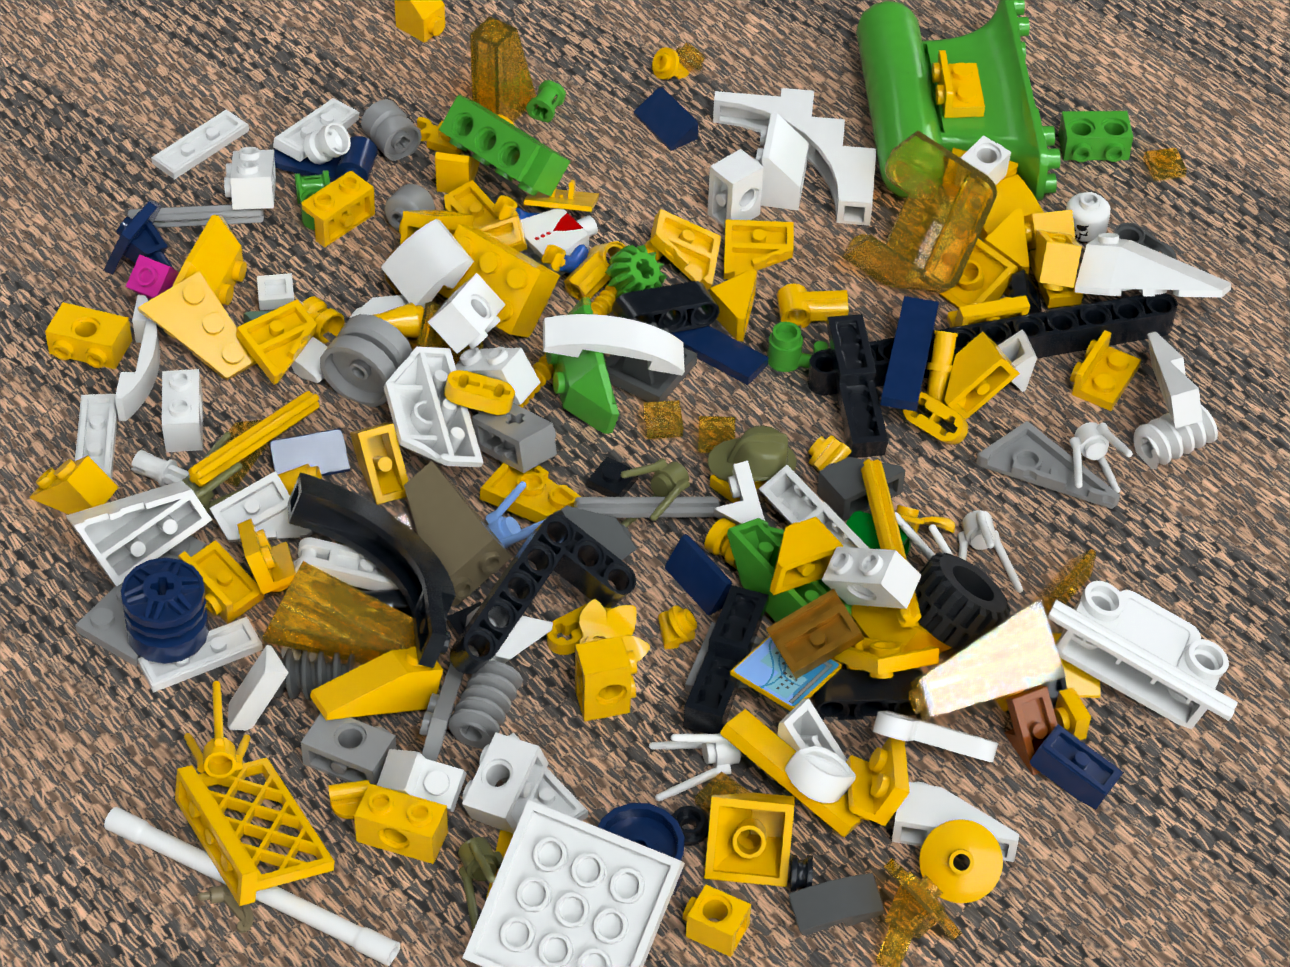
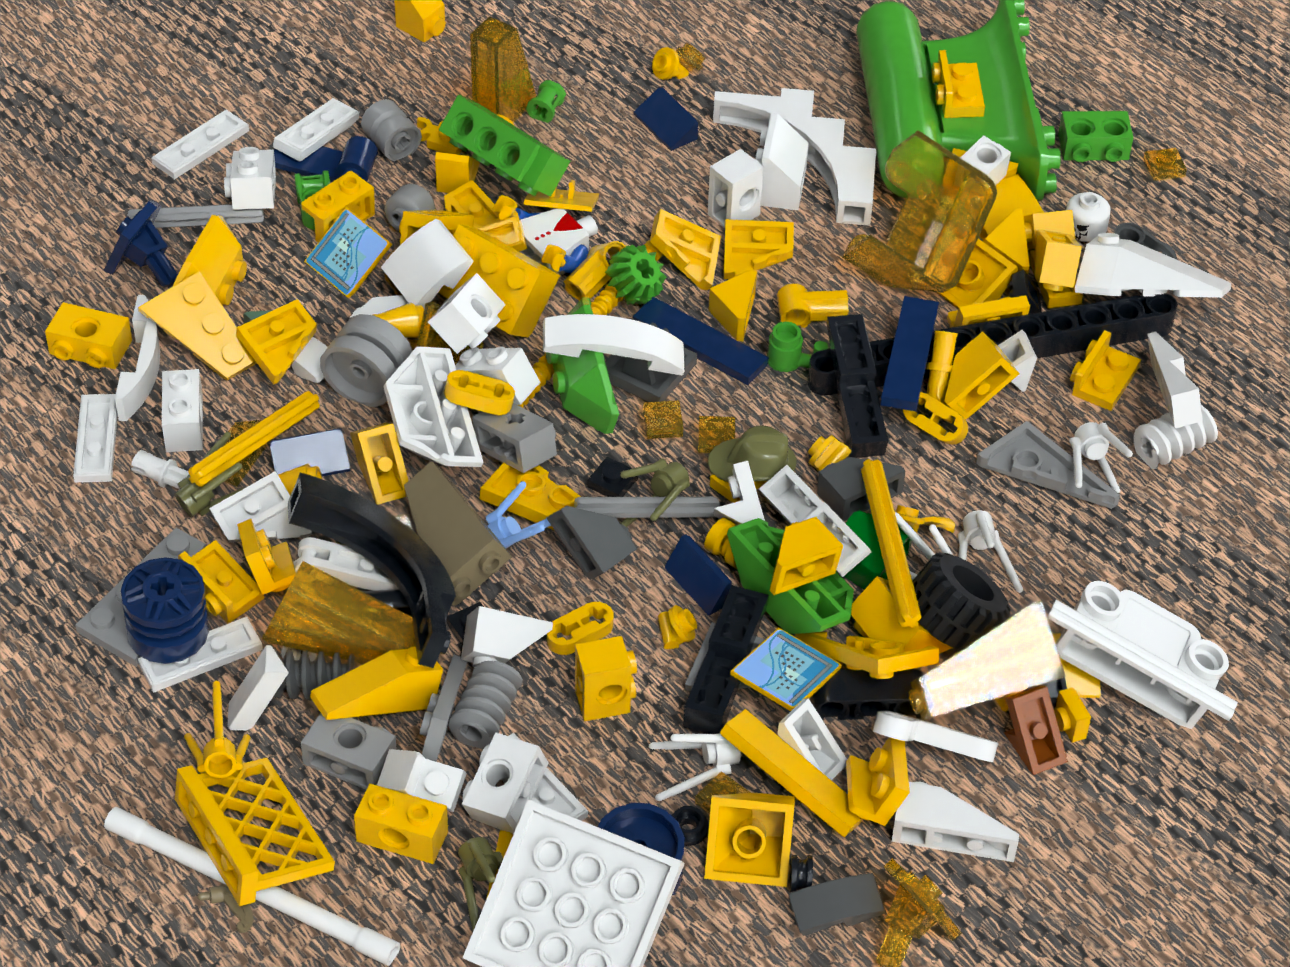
yellow slope [30,455,119,514] -> none
white wedge [66,481,212,587] -> none
dark pink brick [125,255,179,300] -> none
white plate [257,273,294,311] -> none
yellow wheel [302,296,345,344] -> none
white wheel [303,122,351,165] -> none
yellow plate [328,780,370,819] -> none
black beam [450,514,636,674] -> none
yellow plate [578,599,650,663] -> none
black beam [612,281,720,333] -> none
yellow brick [682,884,751,957] -> none
pearl gold plate [766,589,864,679] -> none
white hat [785,746,856,803] -> none
white brick [822,547,921,609] -> none
yellow dish [919,819,1003,903] -> none
clear yellow slope [1028,549,1096,617] -> none
dark blue slope [1030,724,1124,810] -> none
none -> piece [304,207,392,298]

